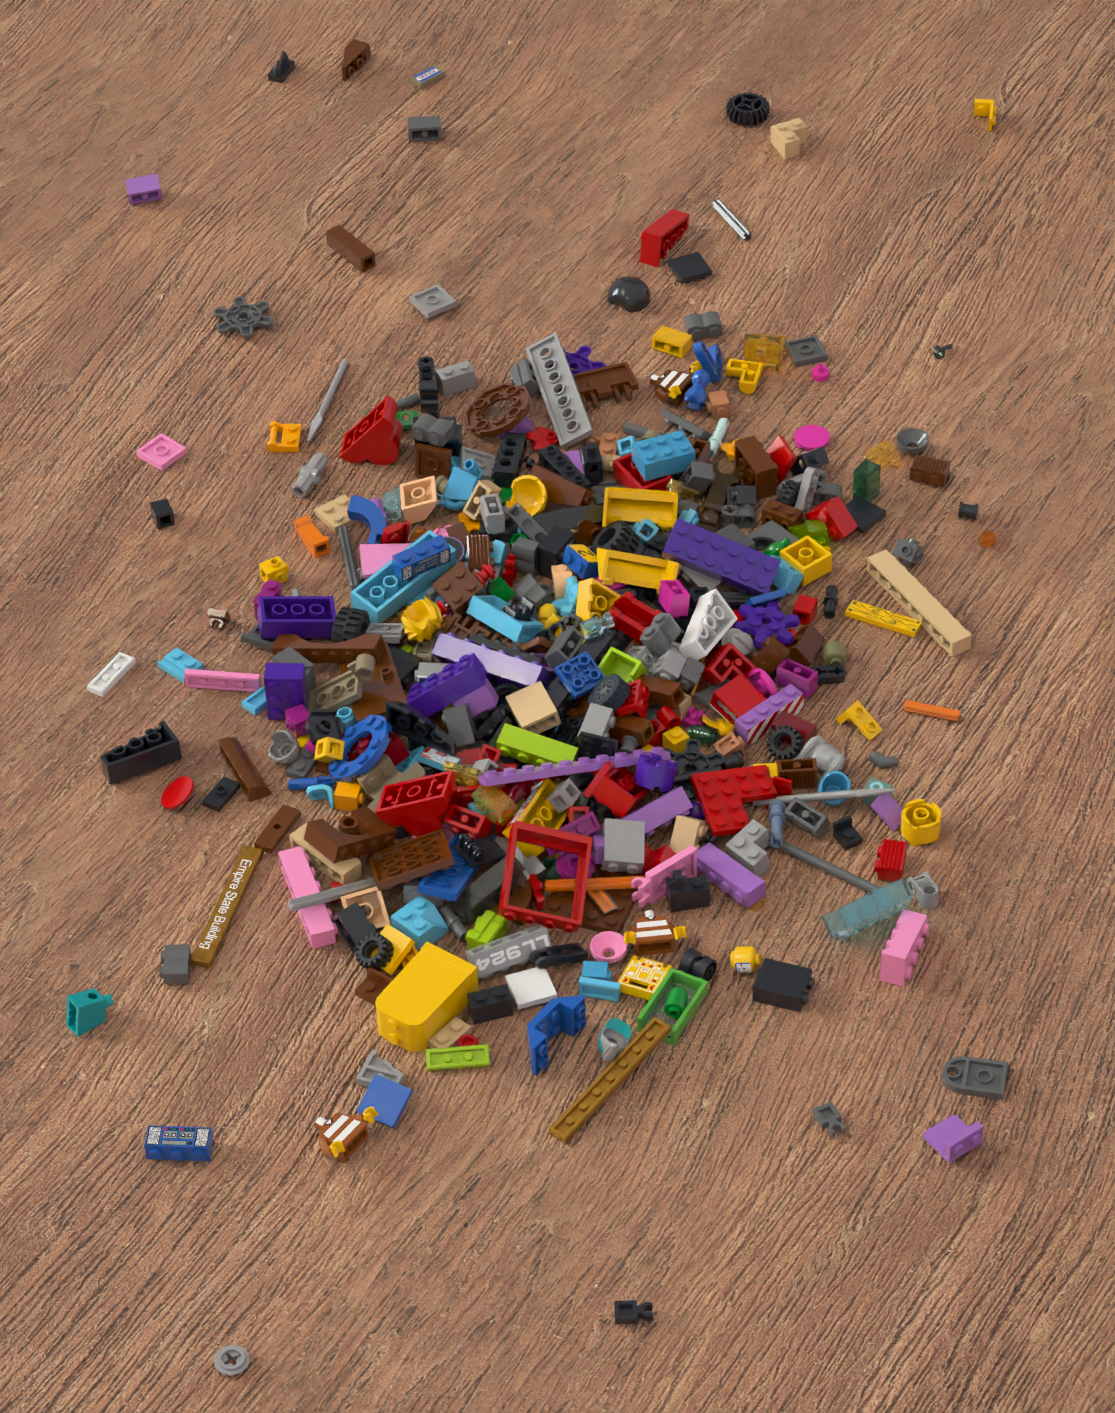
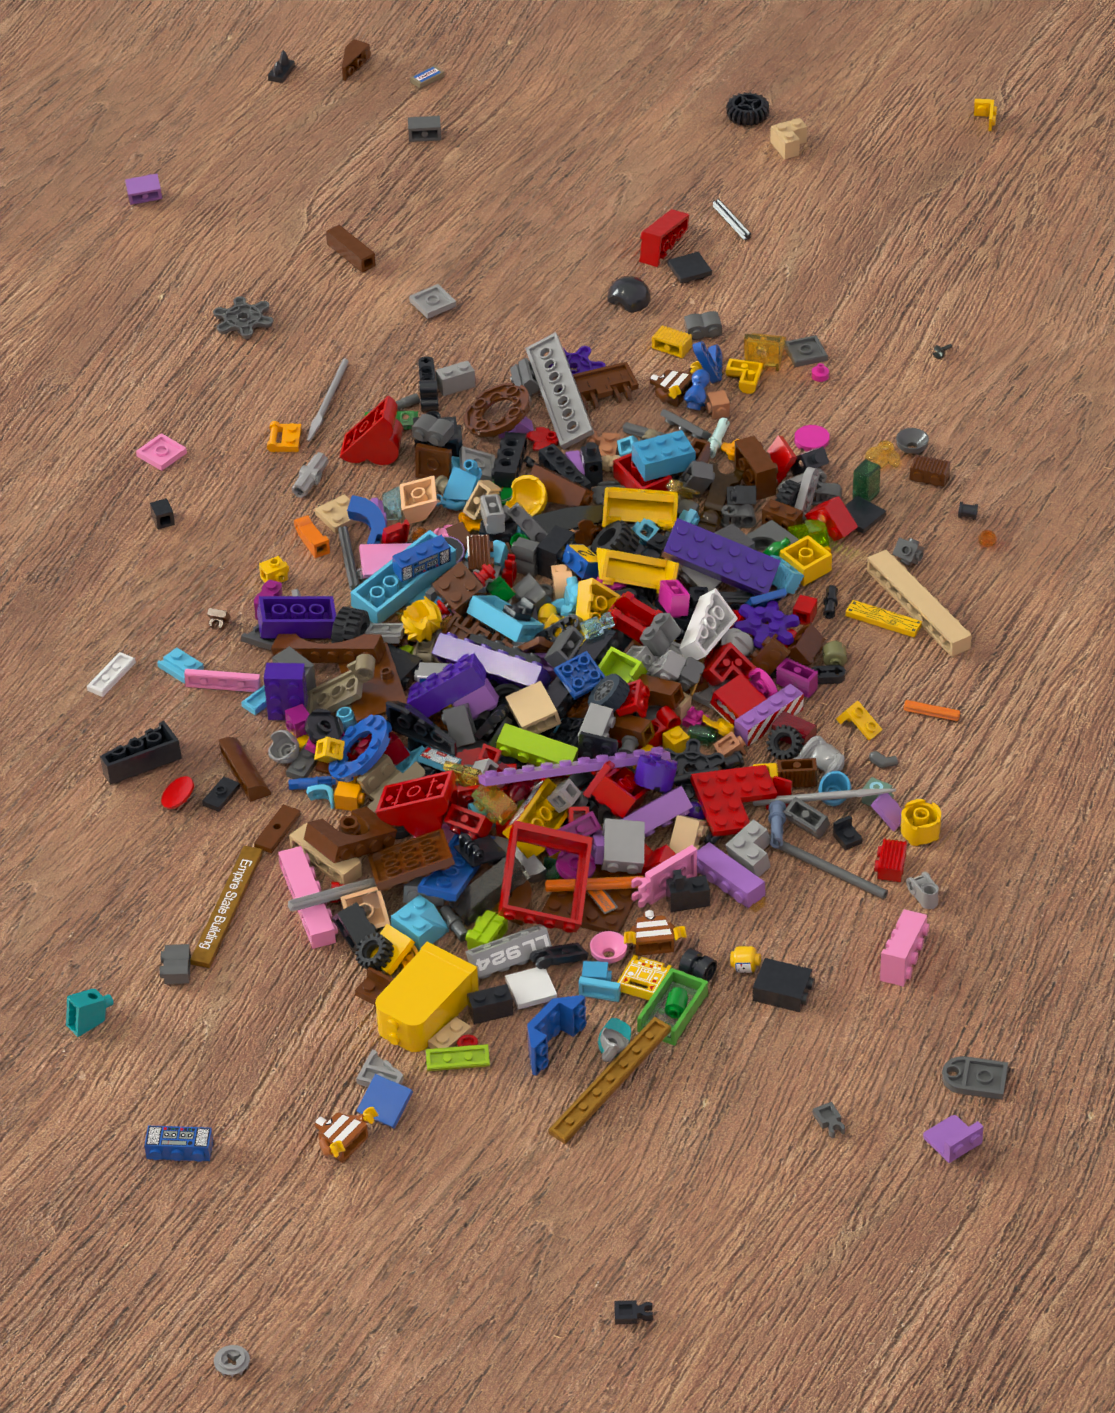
red plate [527,874,545,911] -> none
clear light blue brick [821,878,914,940] -> none

